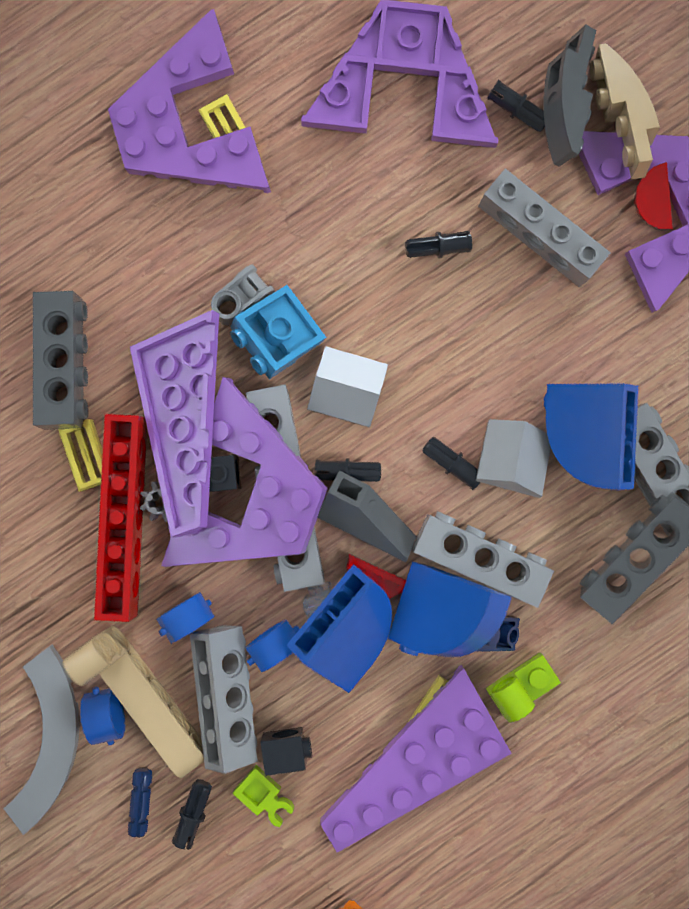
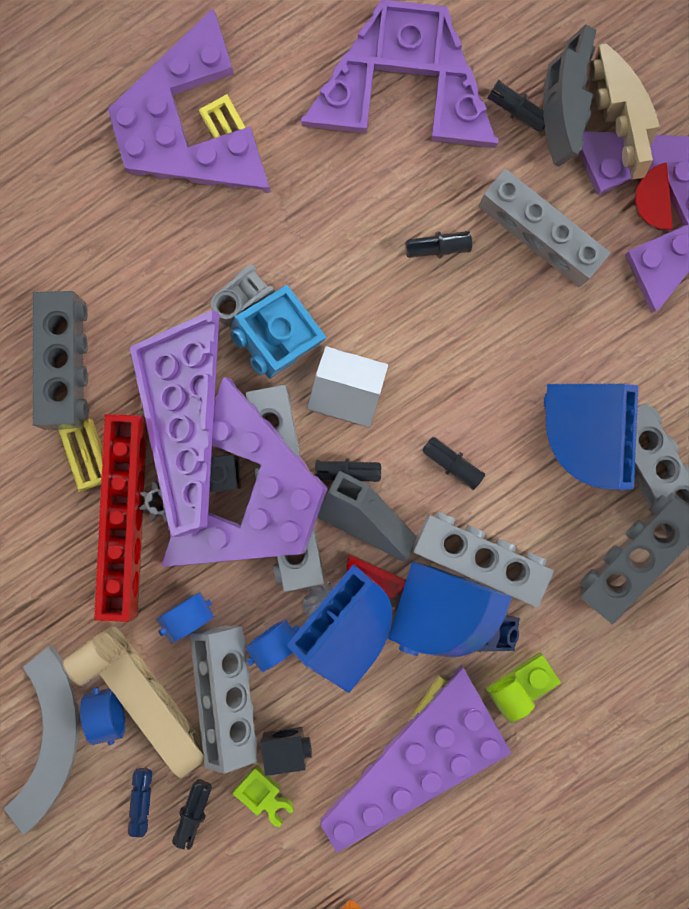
light grey slope [475,419,551,498] -> none

